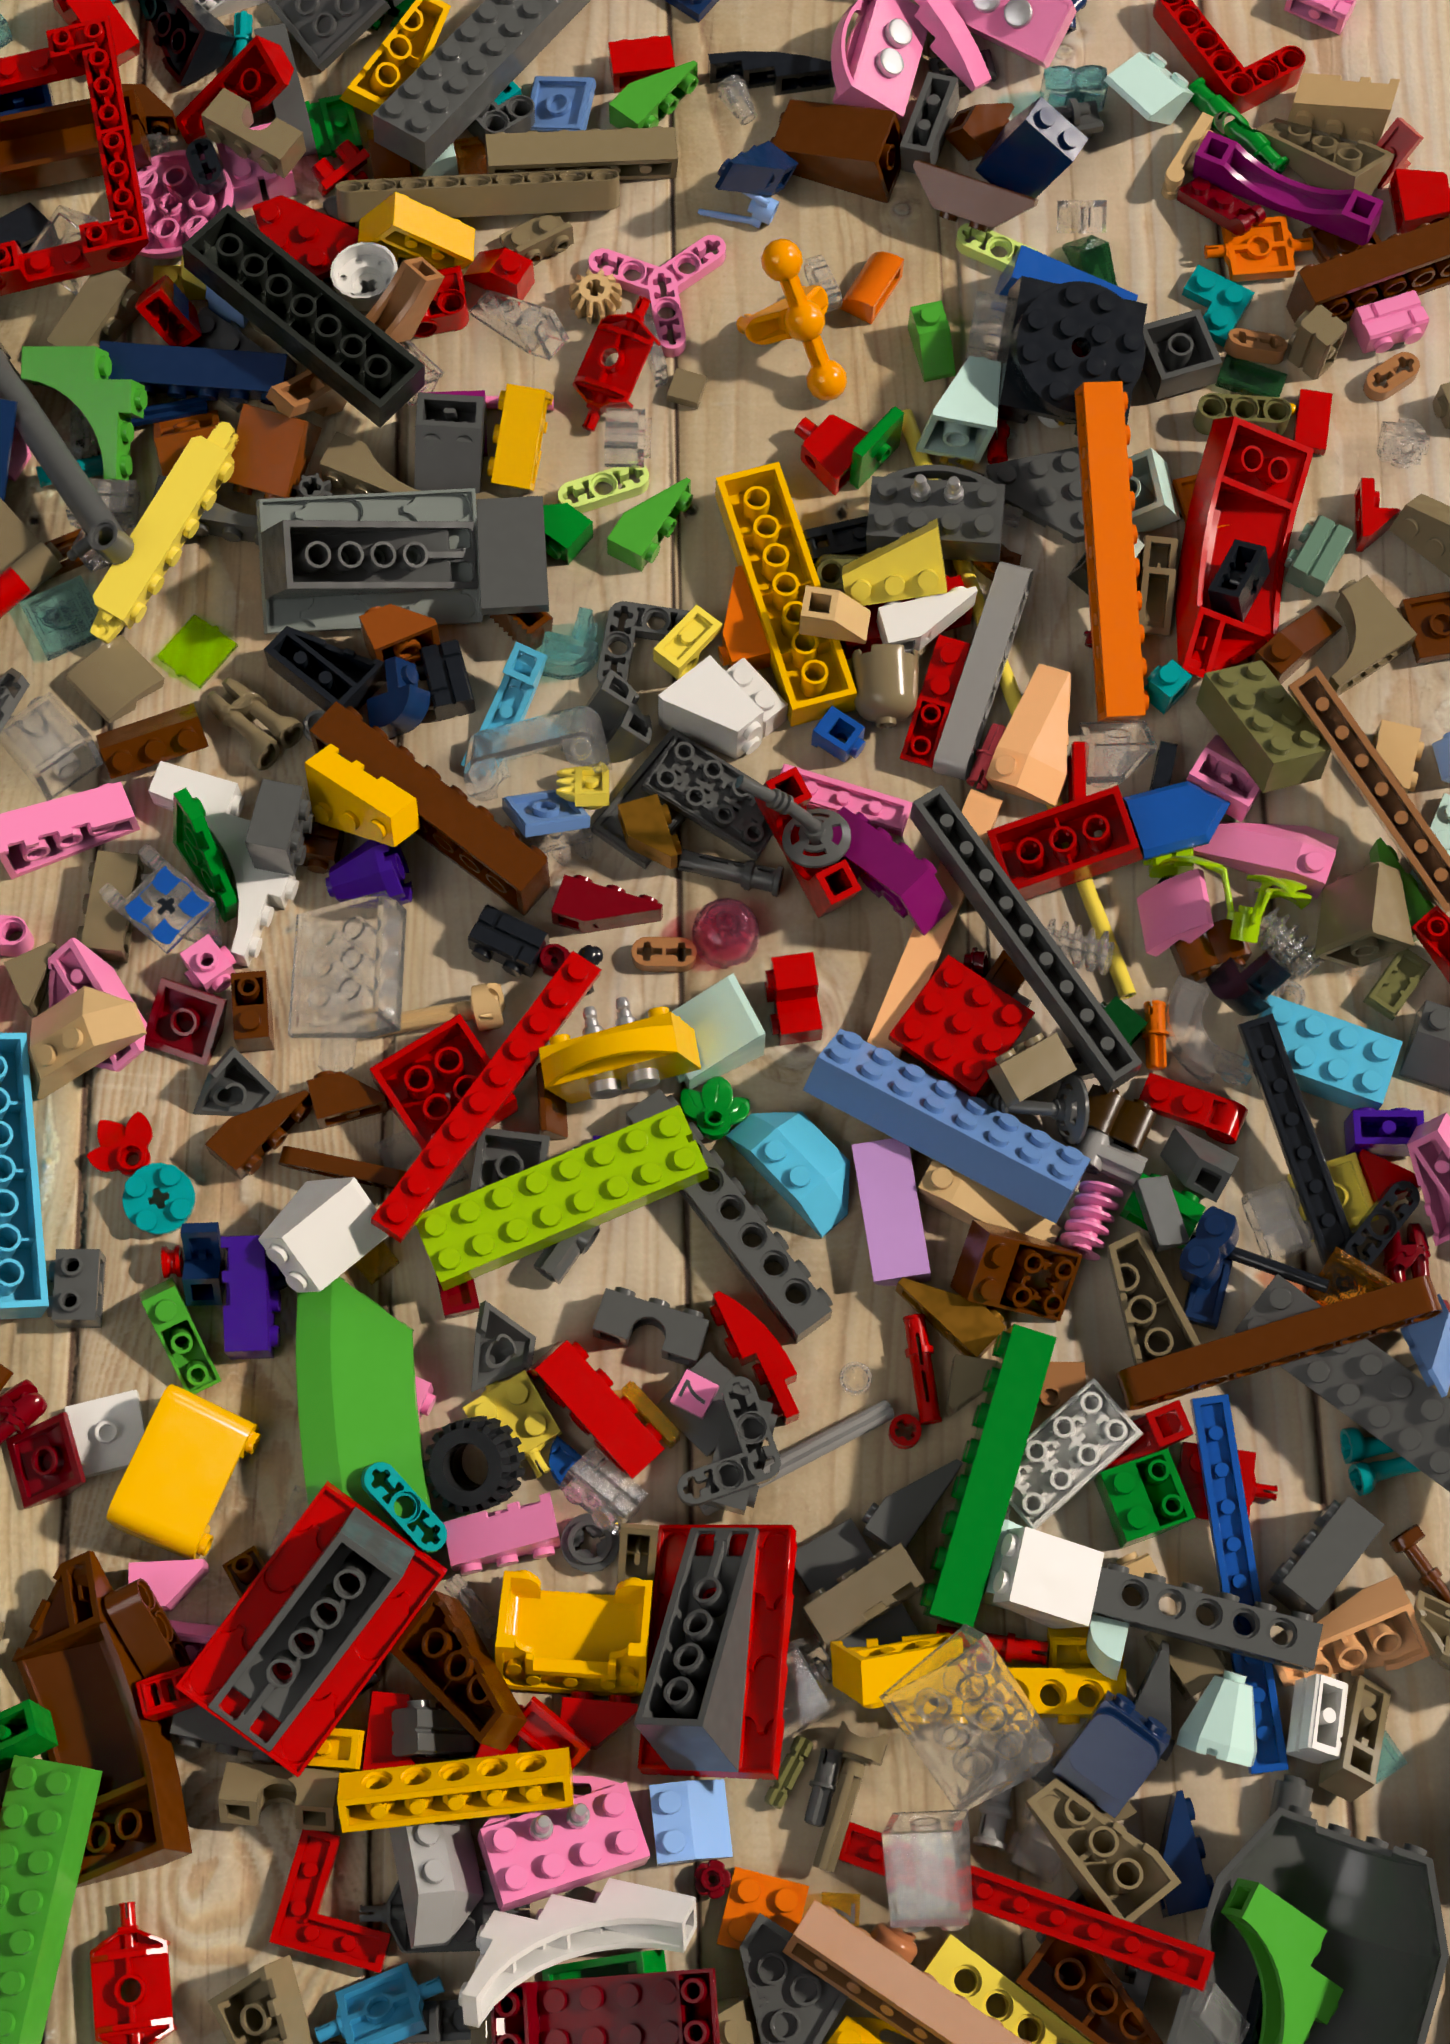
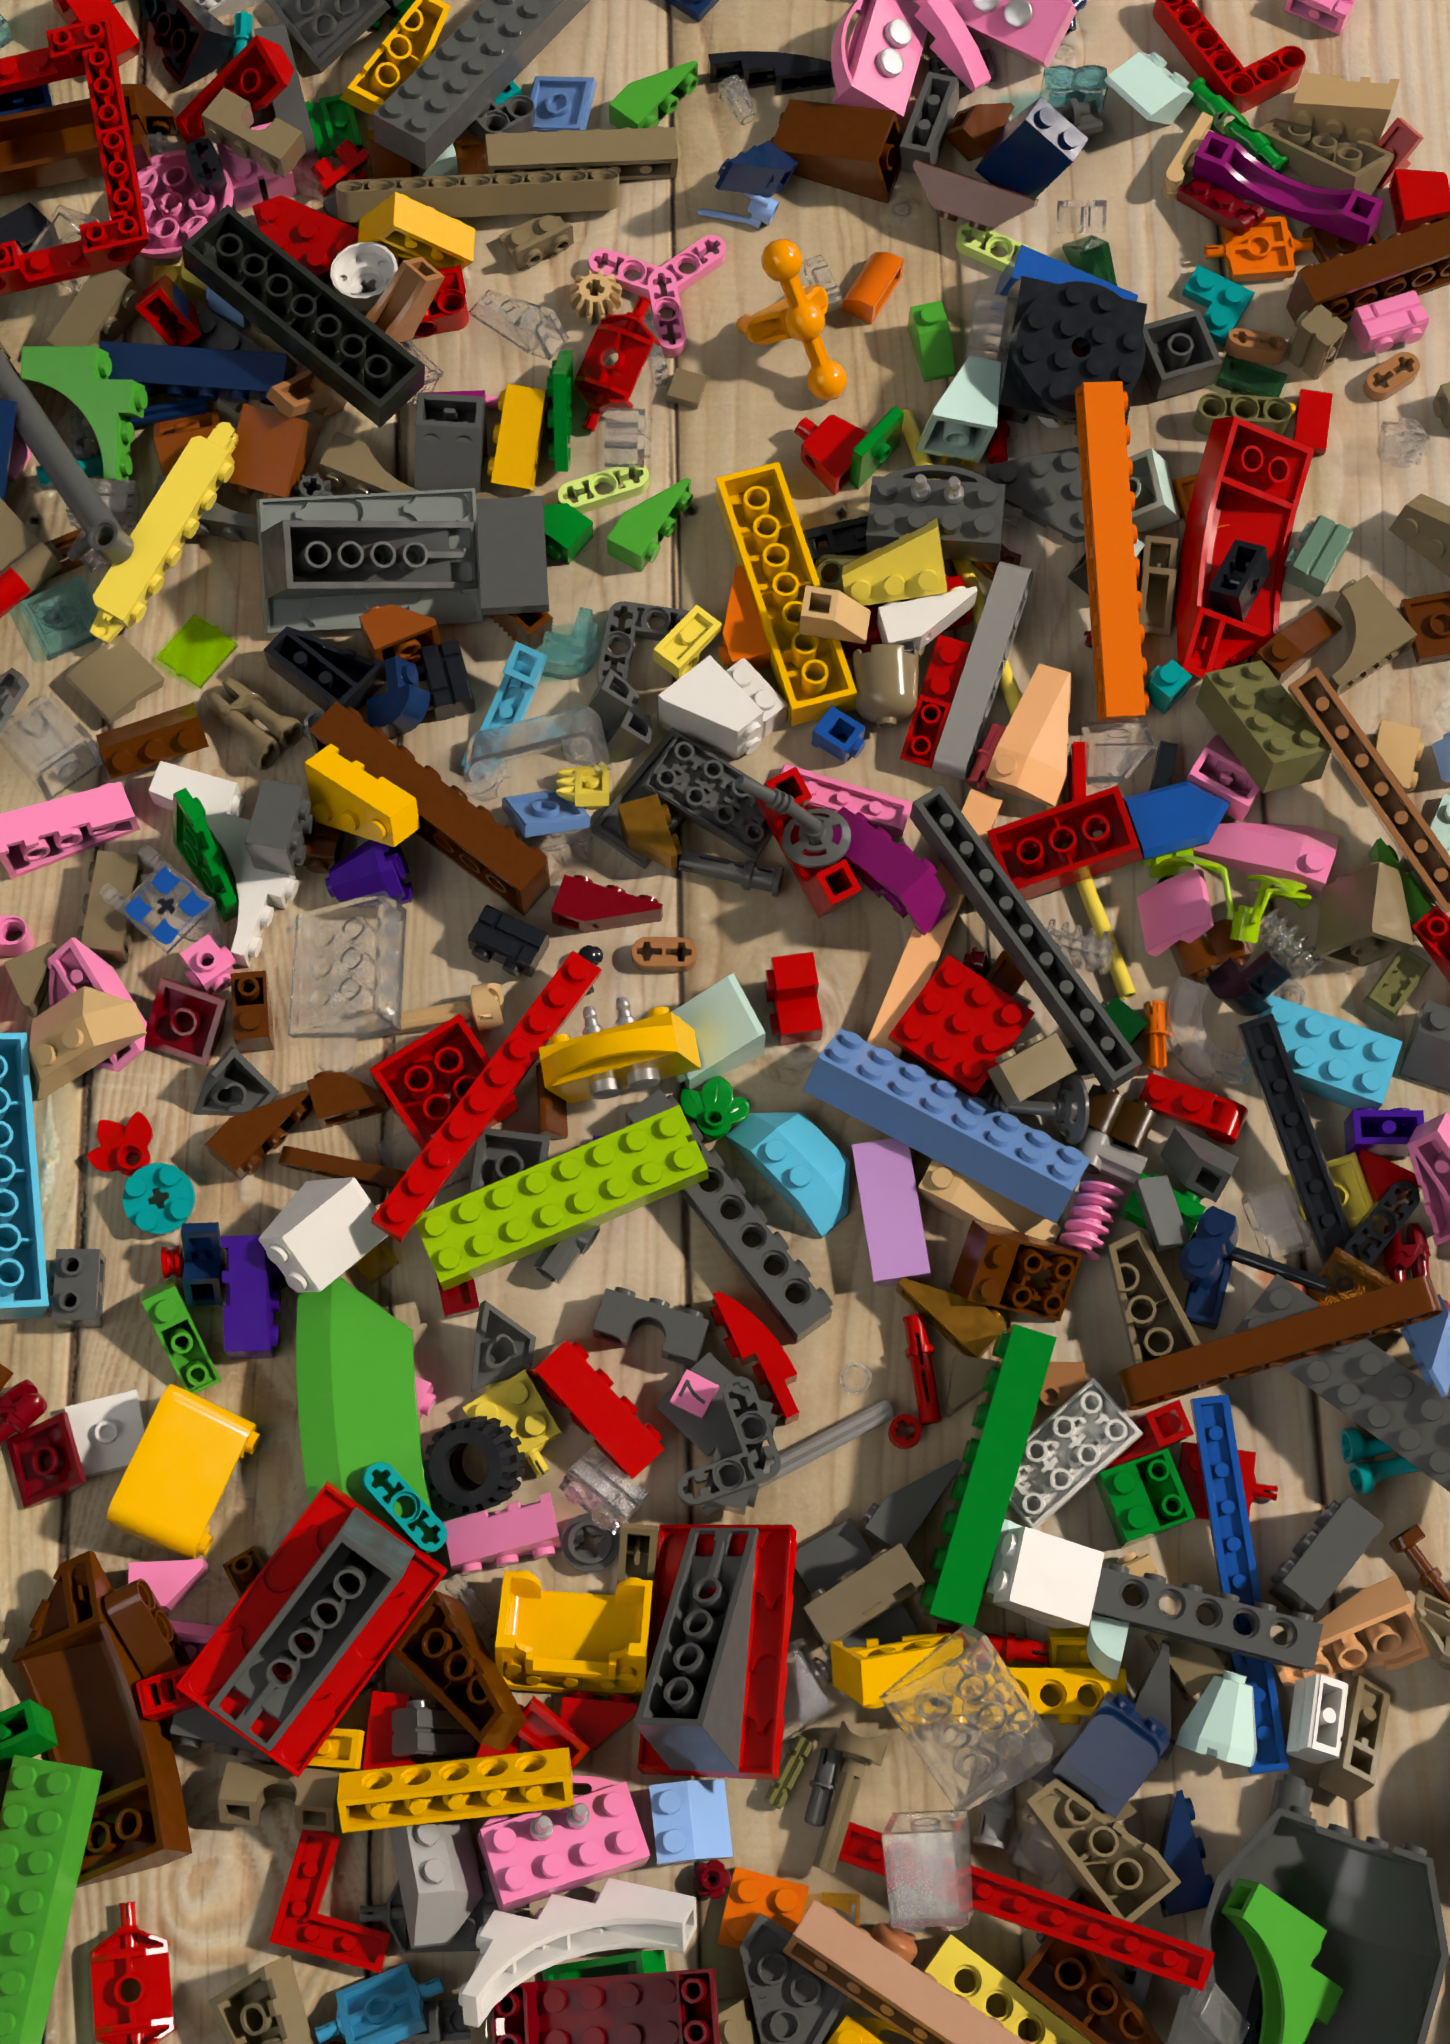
red slope [463,247,535,306] -> none
dark red plate [537,944,570,977] -> none
blue tile [549,1436,585,1489] -> none
red brick [608,36,675,93] -> none
clear yellow tile [621,1381,680,1449] -> none
clear pink cylinder [692,898,760,969] -> none
red slope [1354,478,1401,552] -> none
clear light blue tile [1375,1731,1407,1784] -> none
none -> green plate [547,350,574,472]

